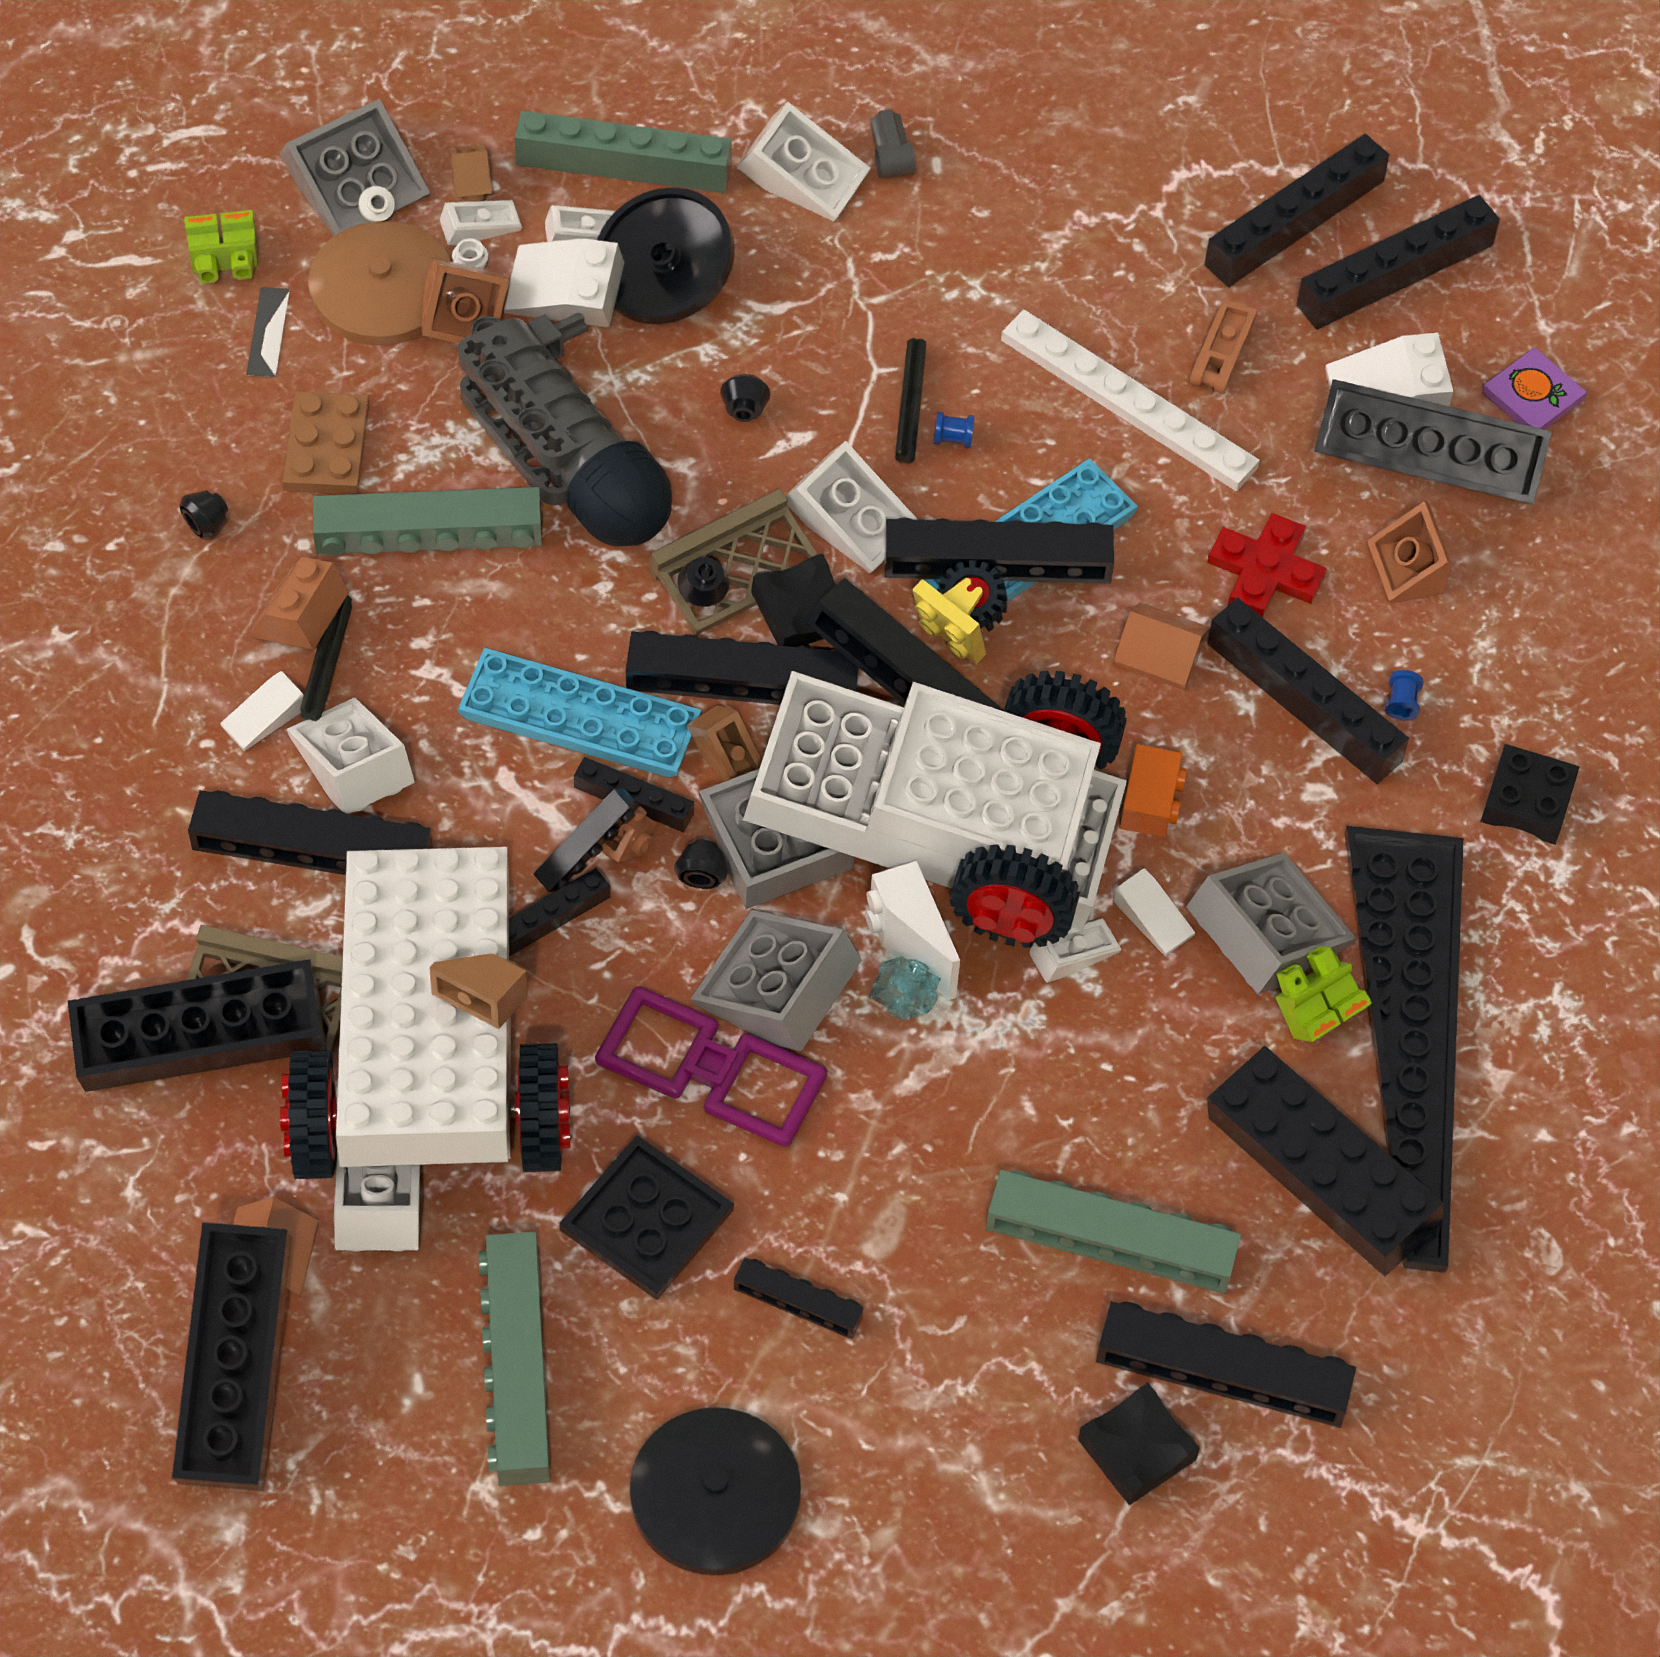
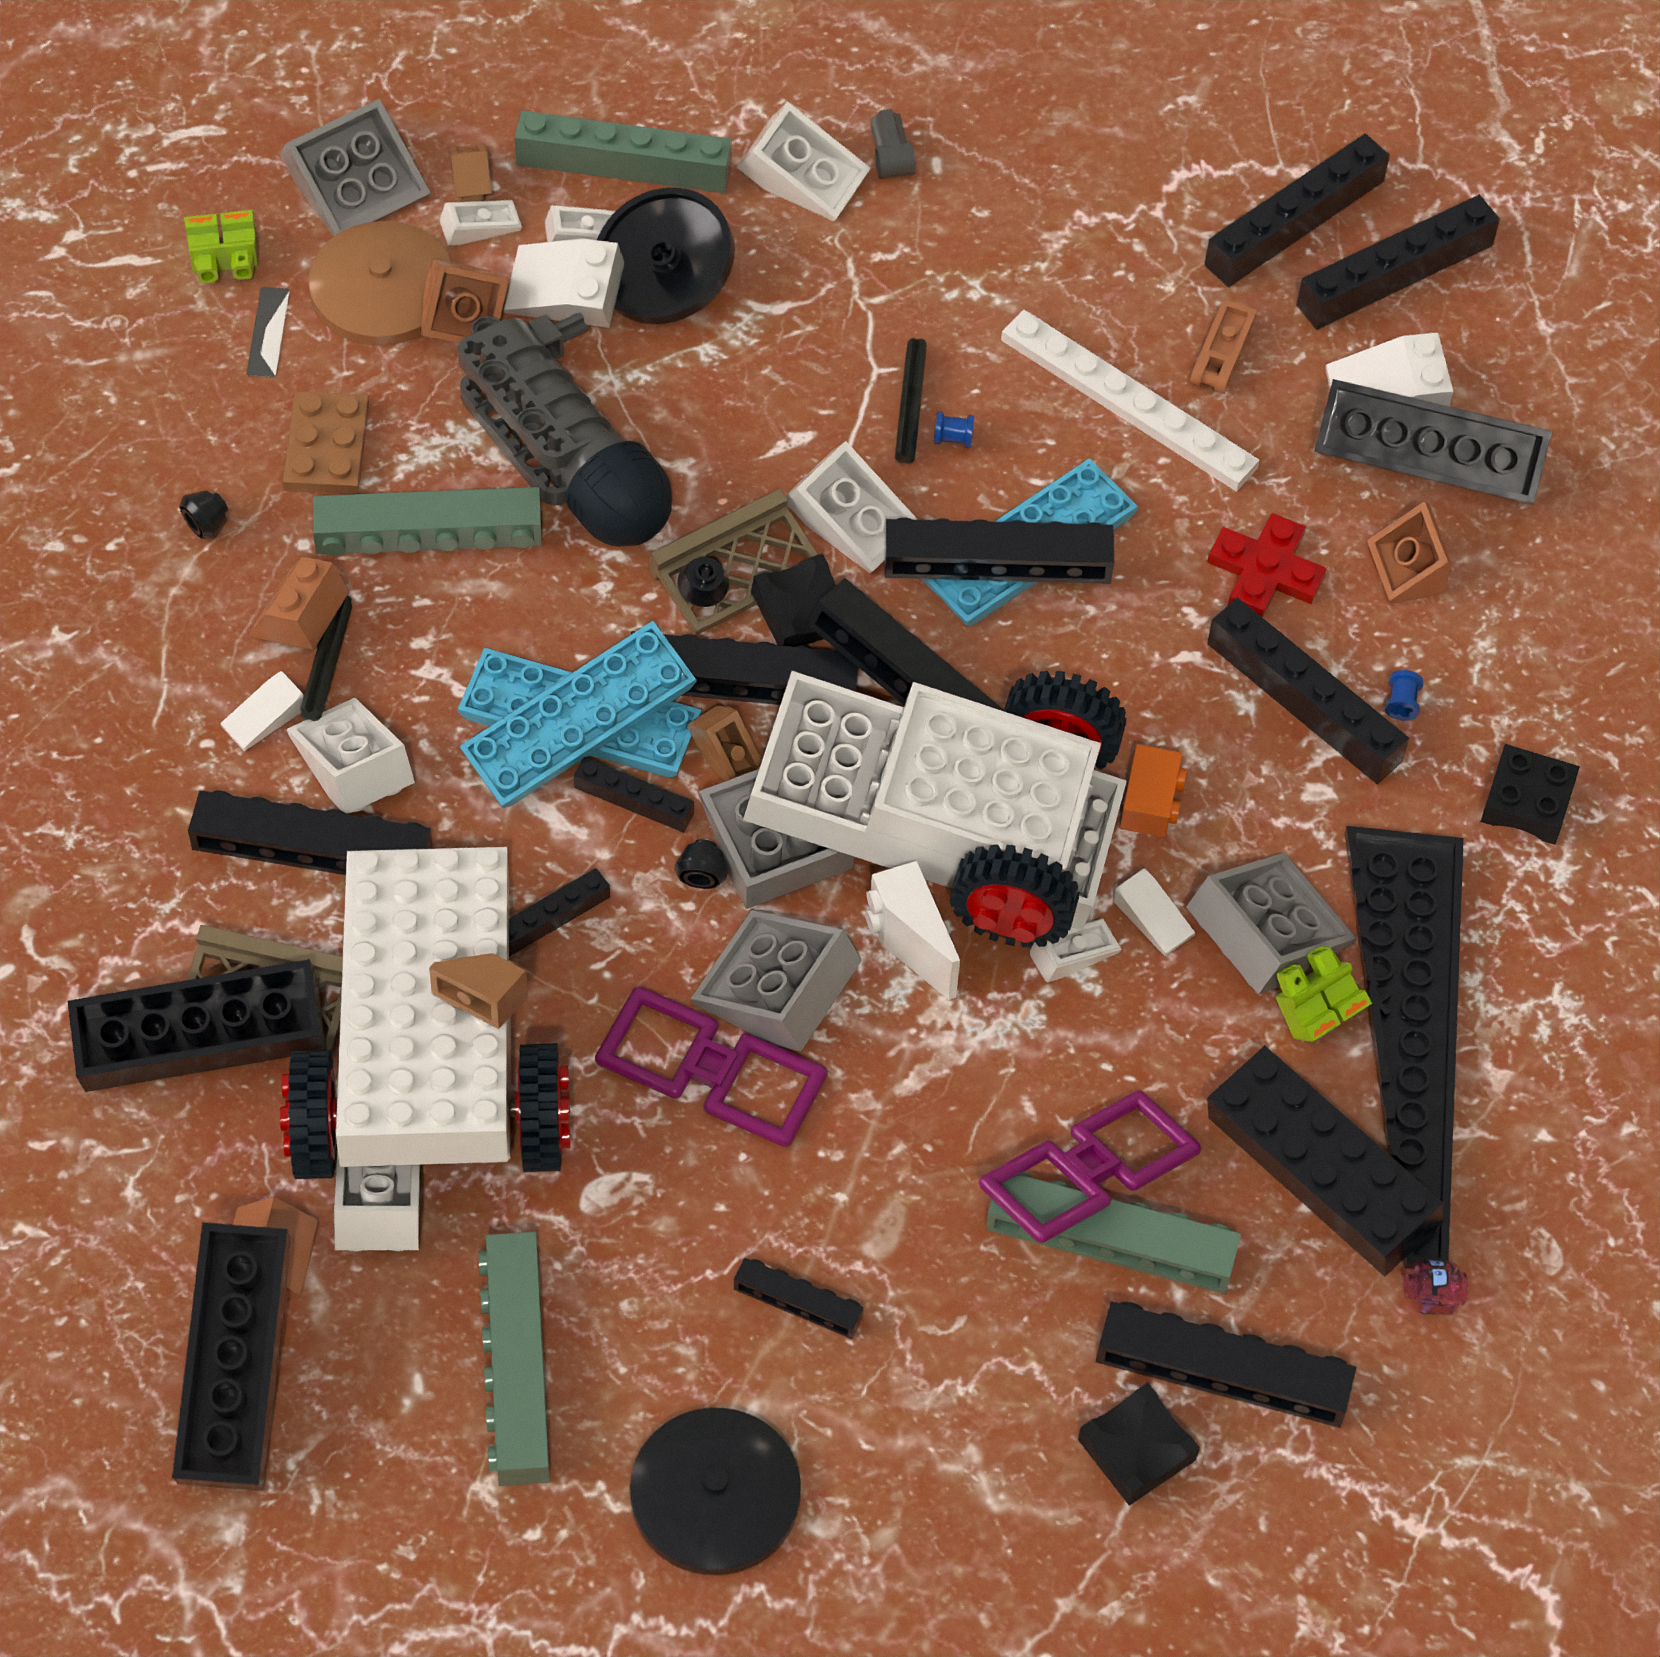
white plate [358,186,395,222] -> none
white plate [452,238,488,268] -> none
piece [533,788,640,892] -> none
black plate [559,1135,734,1300] -> none
nougat brick [602,807,657,862] -> none
black cone [720,374,771,422] -> none
clear light blue brick [869,956,941,1020] -> none
light yellow plate [912,560,1008,665] -> none
nougat slope [1113,602,1210,690] -> none
medium lavender tile [1482,347,1587,430] -> none
none -> medium azure plate [459,621,696,808]
none -> magenta bar [979,1090,1201,1243]
none -> clear pink head [1404,1260,1468,1315]

